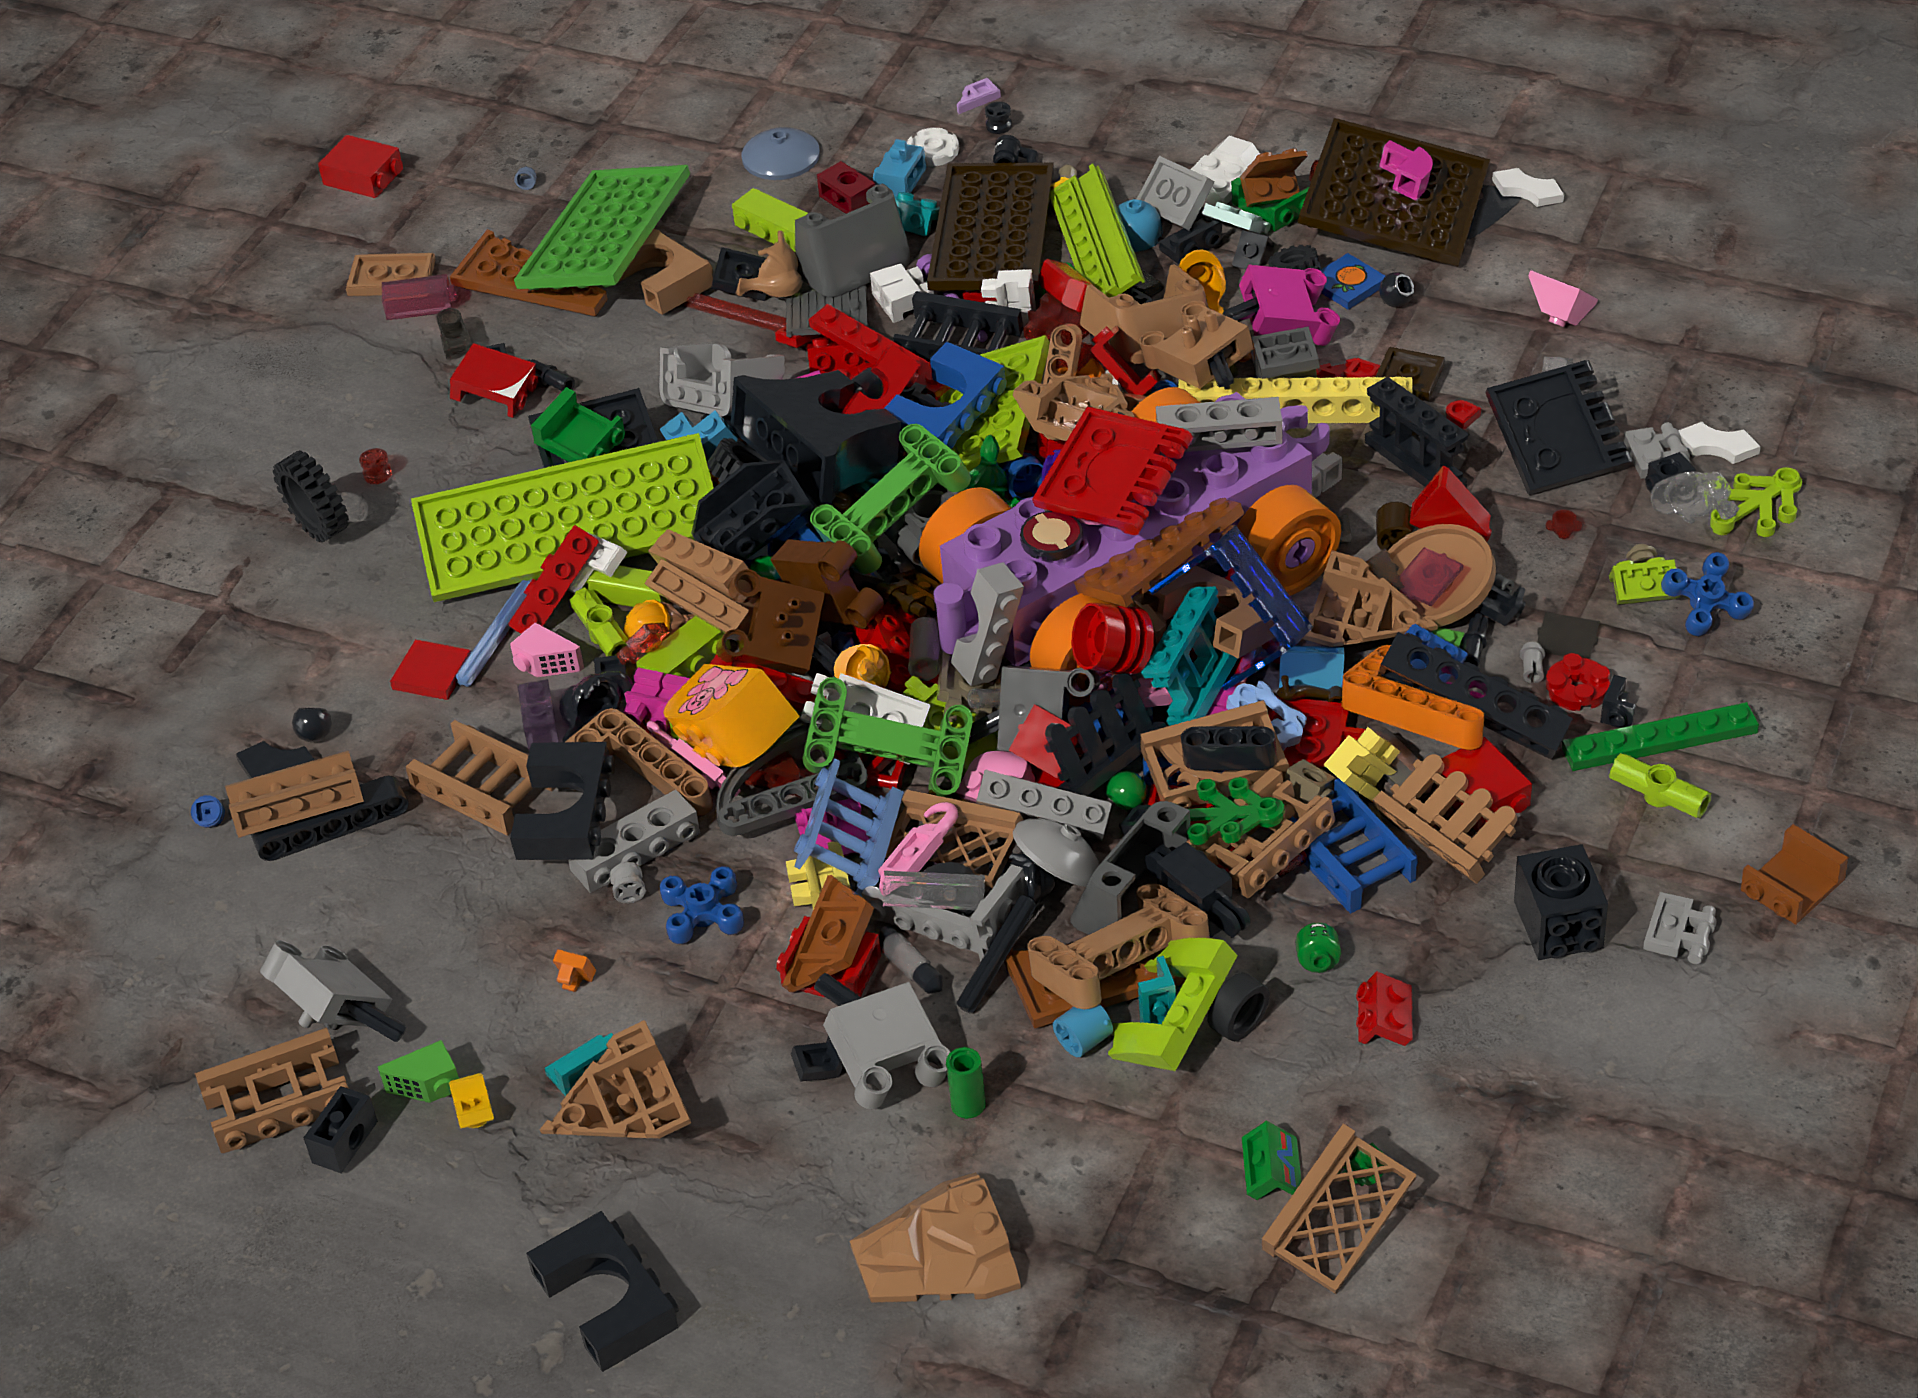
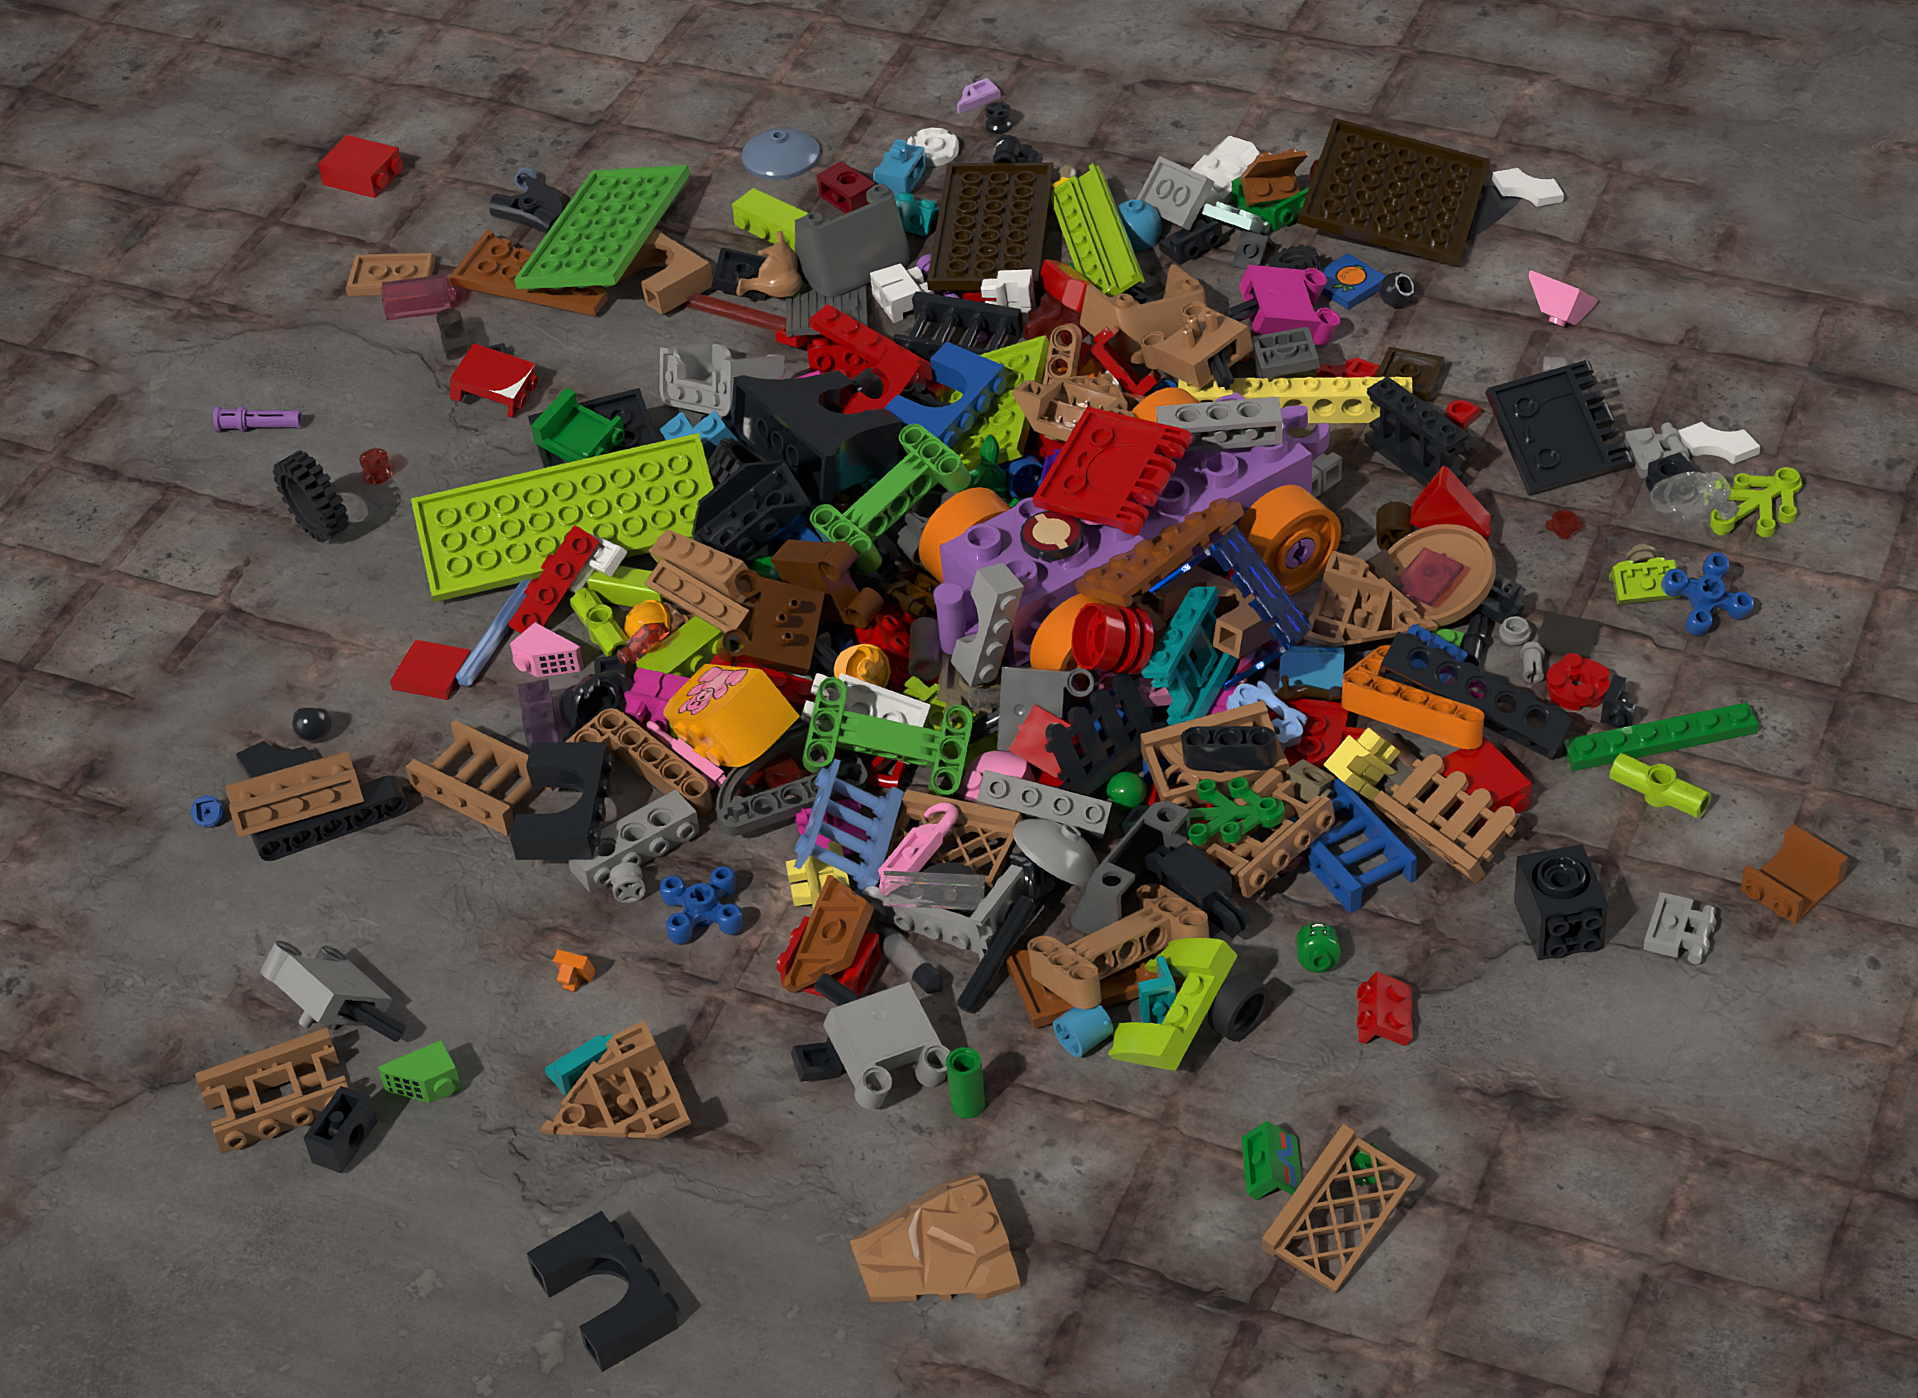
yellow bracket [449,1073,494,1129] -> none
black axle [527,359,575,391] -> none
light orange piece [1179,249,1226,314] -> none
dark pink brick [1379,140,1433,201] -> none
none -> medium lavender pin [213,406,302,432]
none -> black pin [489,176,563,234]
none -> light grey plate [1499,616,1531,645]

